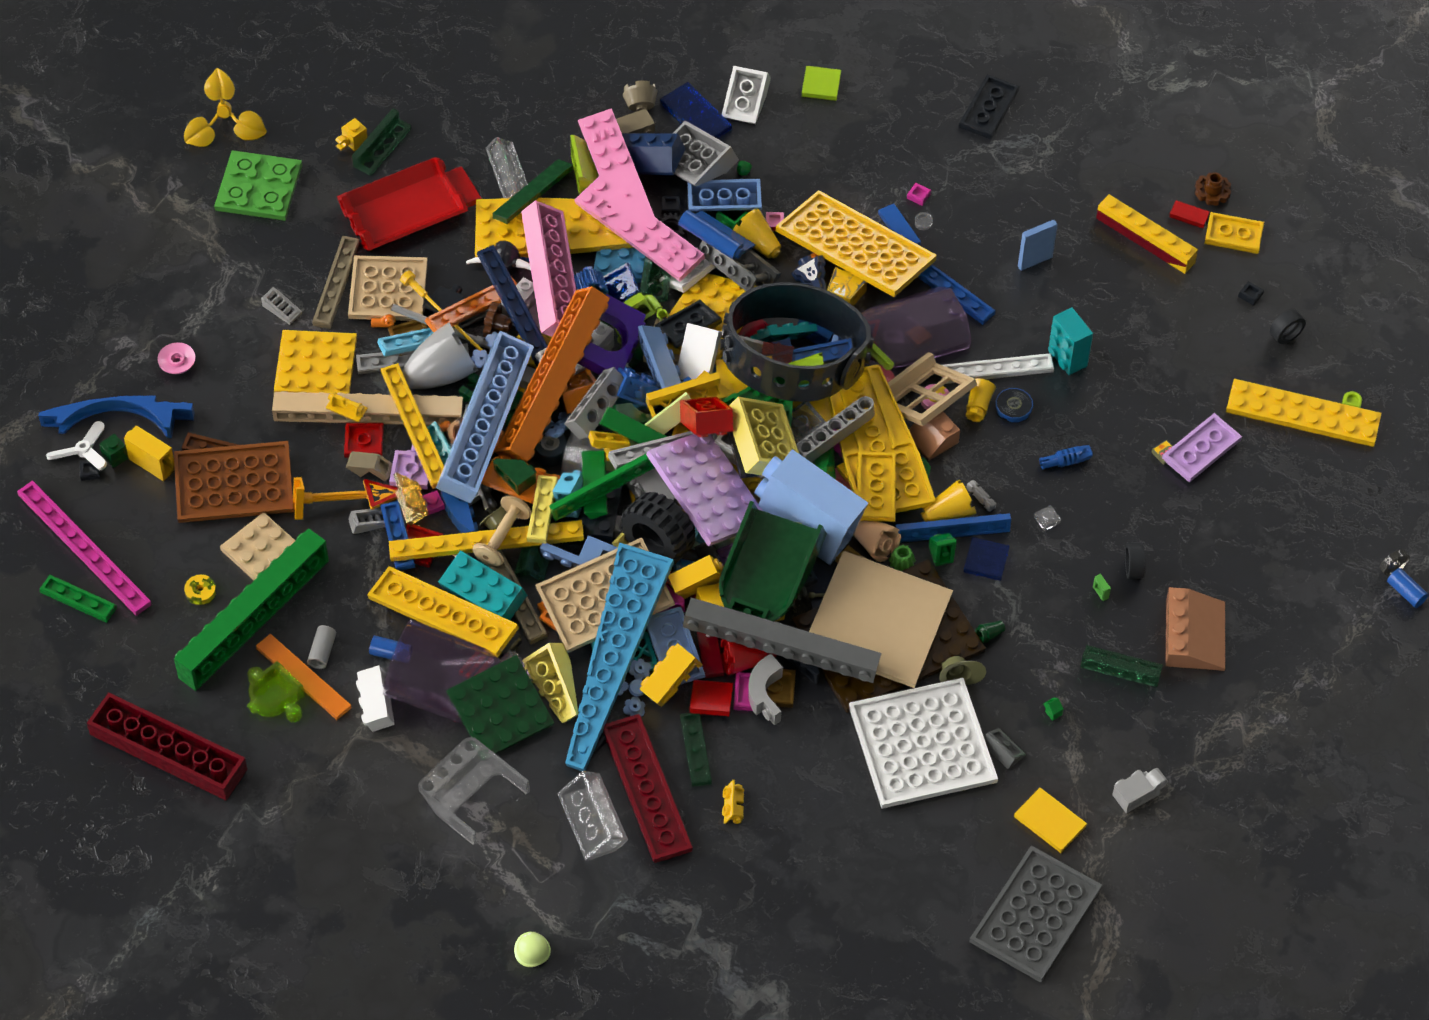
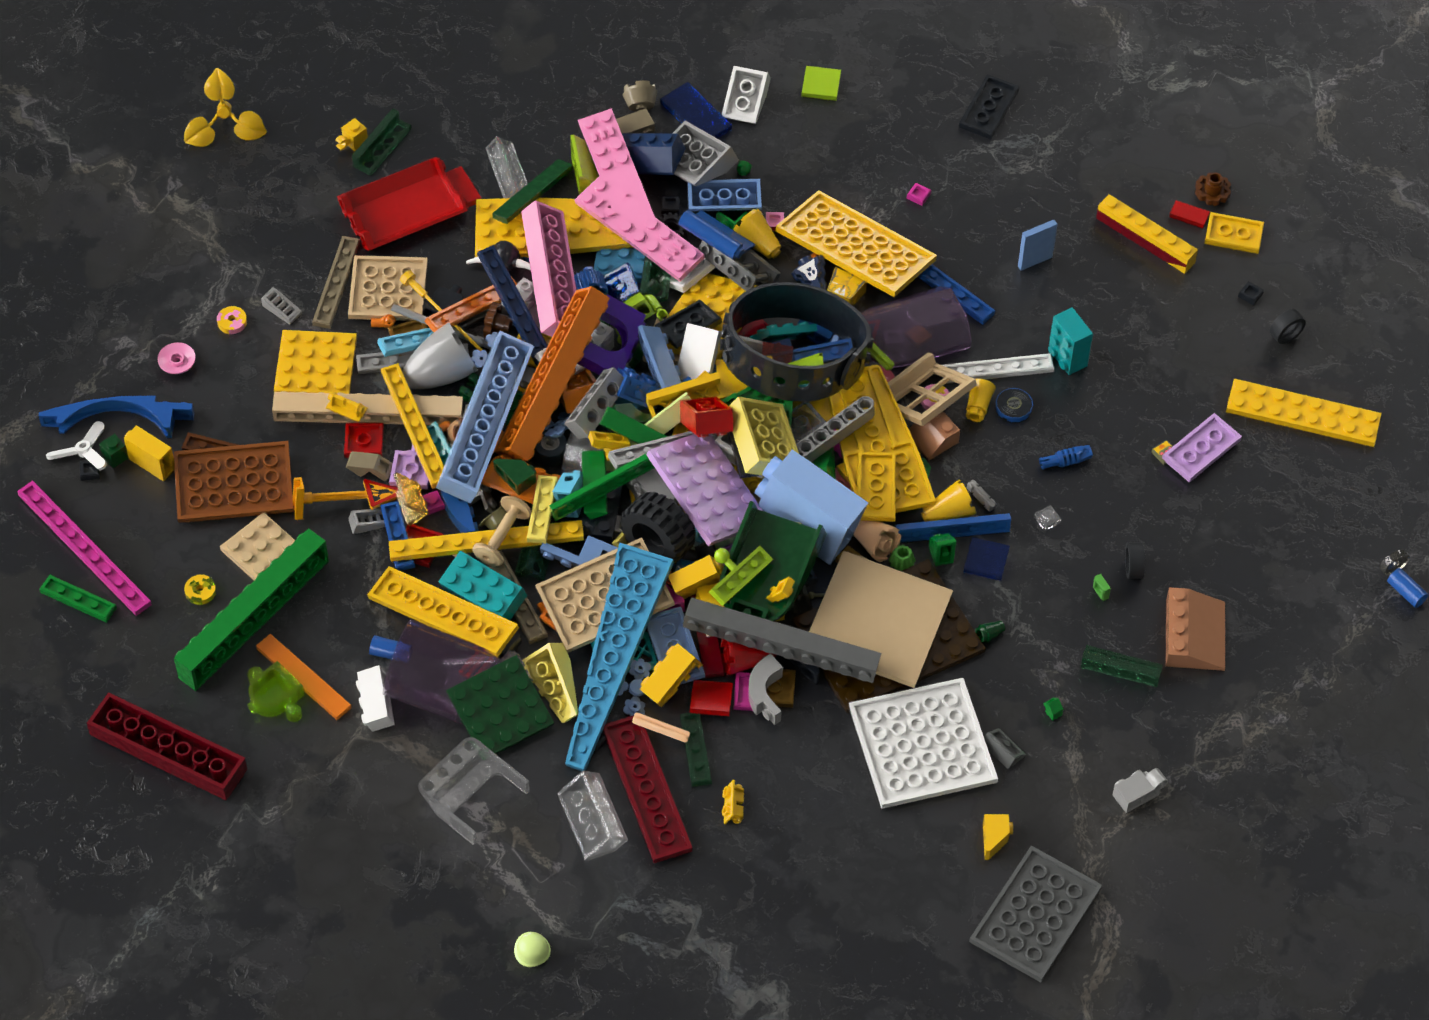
bright green piece [214,150,302,221] -> none
light grey pin [307,625,336,669] -> none
blue tile [878,204,921,246] -> none
clear tile [914,212,933,230] -> none
olive piece [939,656,986,685] -> none
yellow tile [1014,788,1087,853] -> none
lime tile [1342,391,1362,408] -> none
none -> yellow piece [217,306,247,334]
none -> light nougat axle [632,712,690,742]
none -> lime plate [709,546,773,606]
none -> yellow plate [766,577,795,603]
none -> yellow slope [983,814,1013,860]

